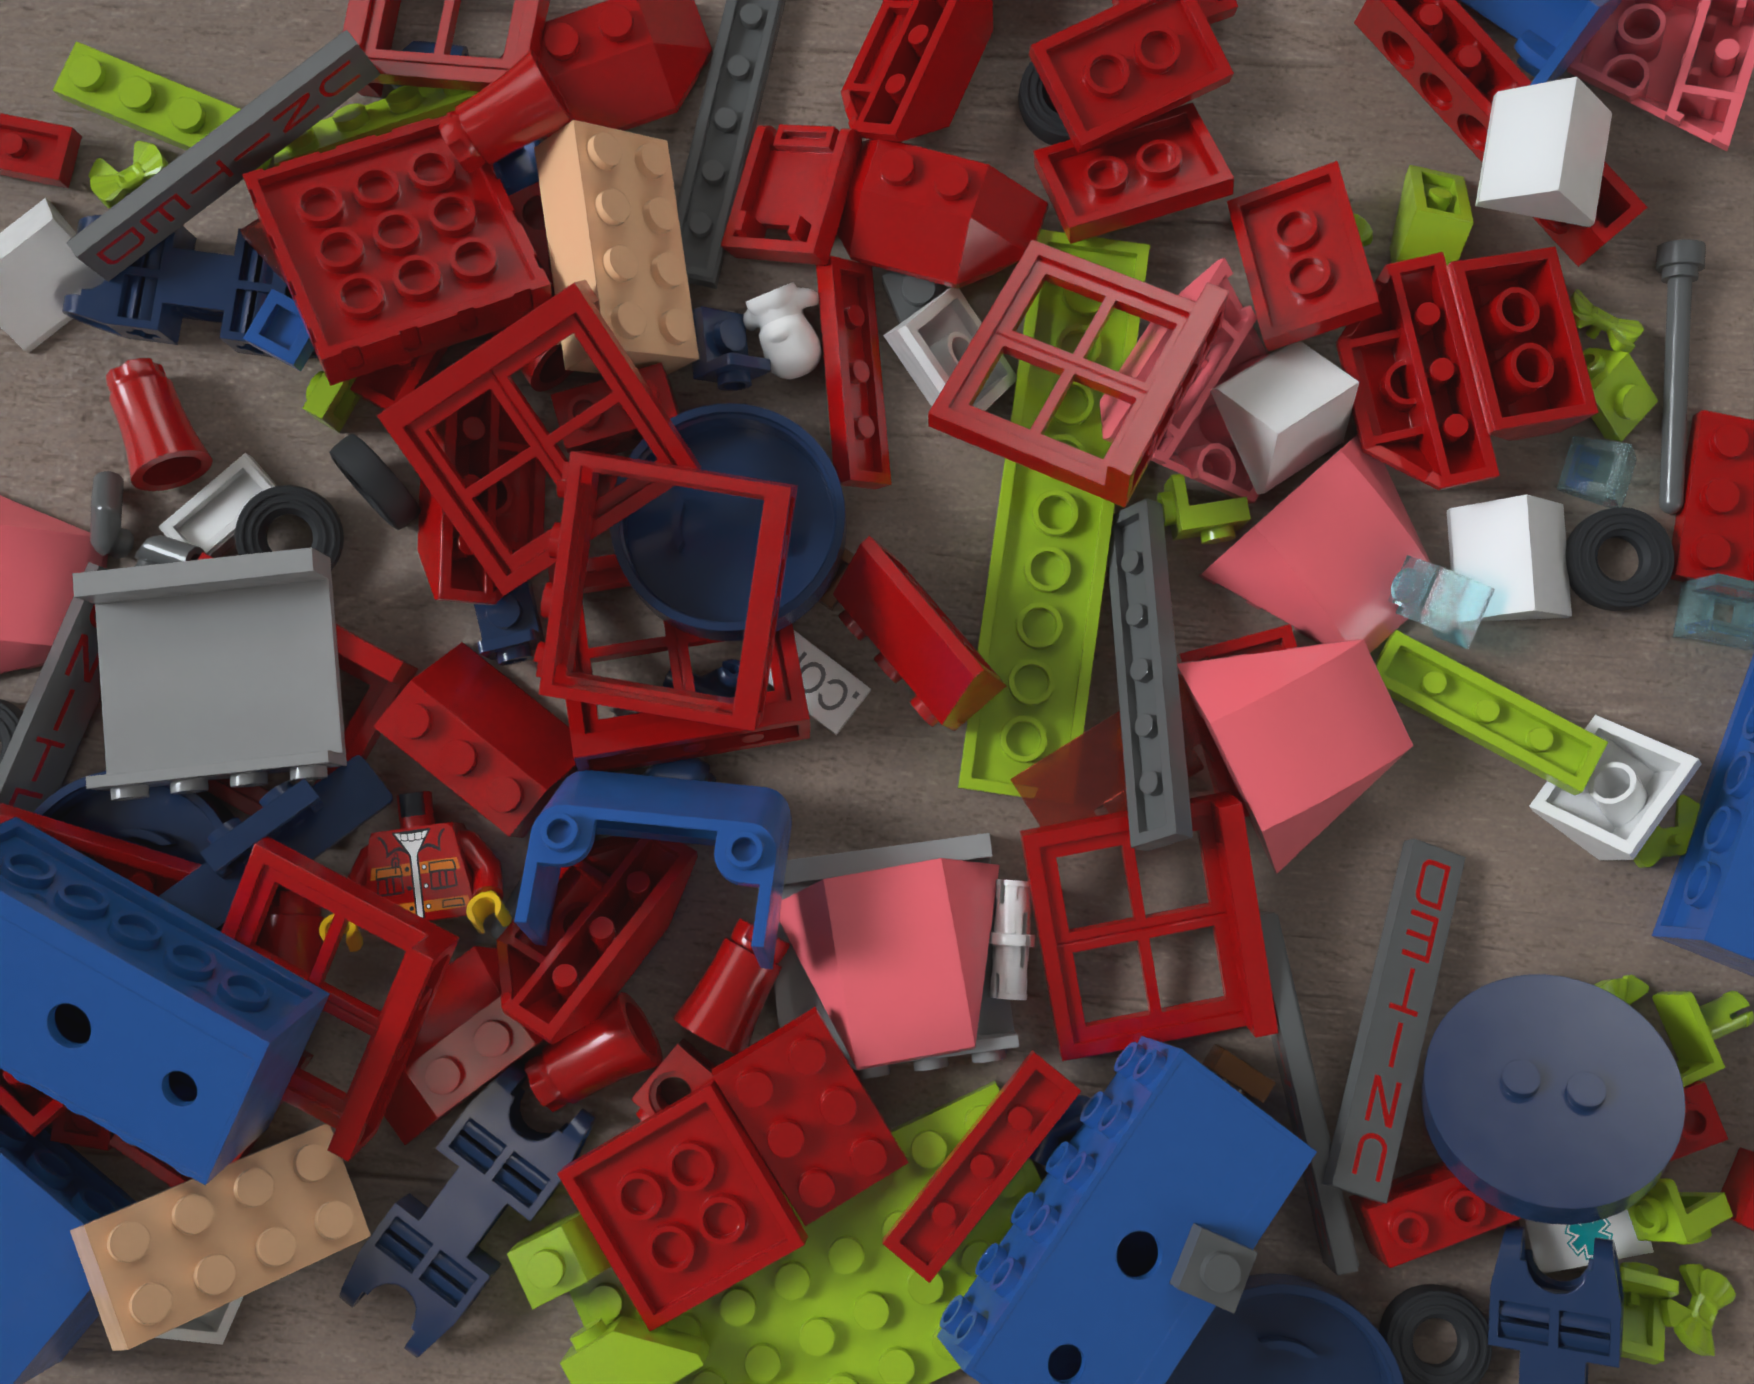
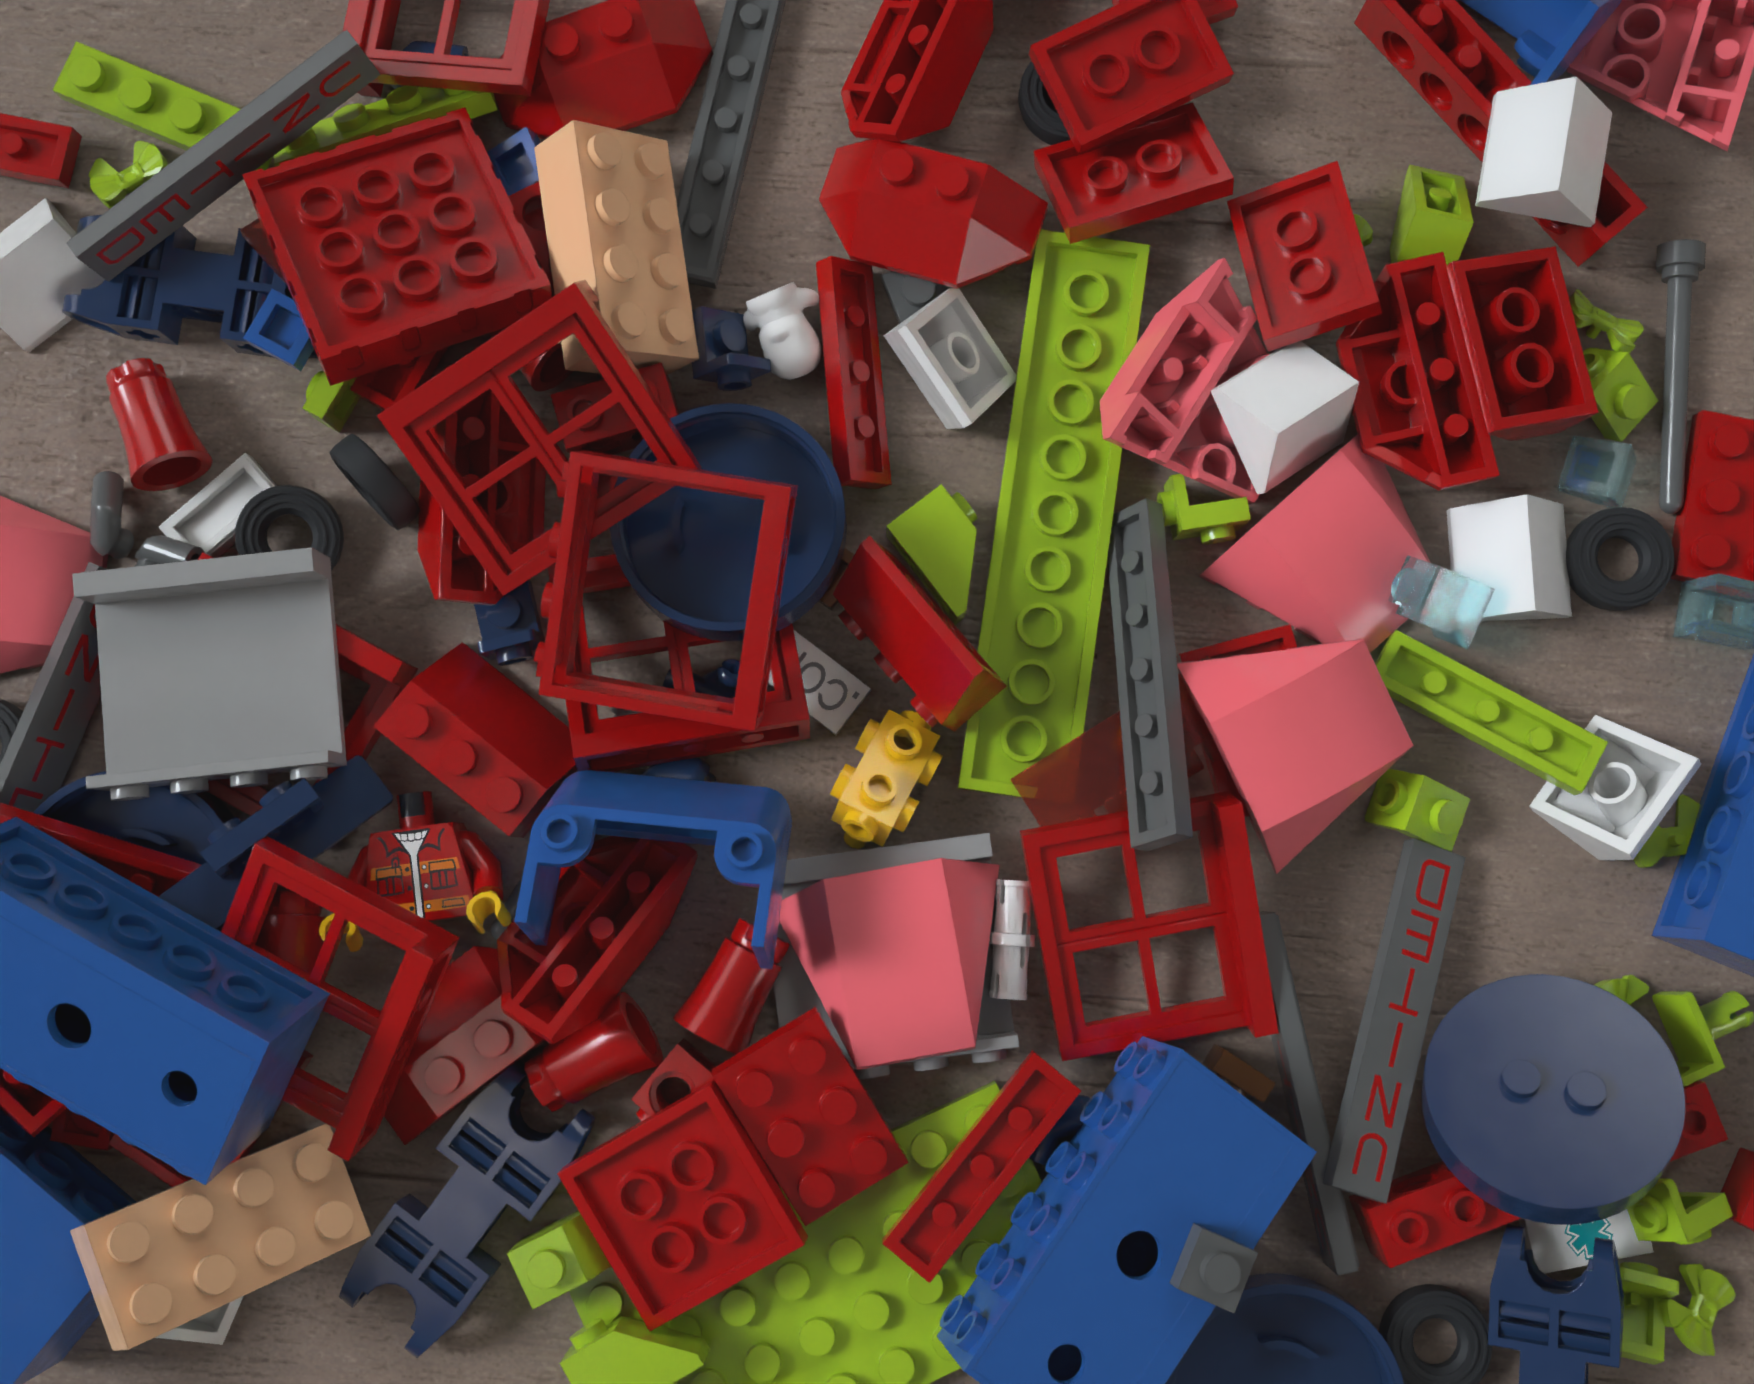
red plant [438,49,575,173] -> none
red container [721,124,862,266] -> none
red window [928,240,1229,508] -> none
none -> yellow brick [830,709,943,849]
none -> lime slope [886,484,978,625]
none -> lime bracket [1365,769,1470,852]

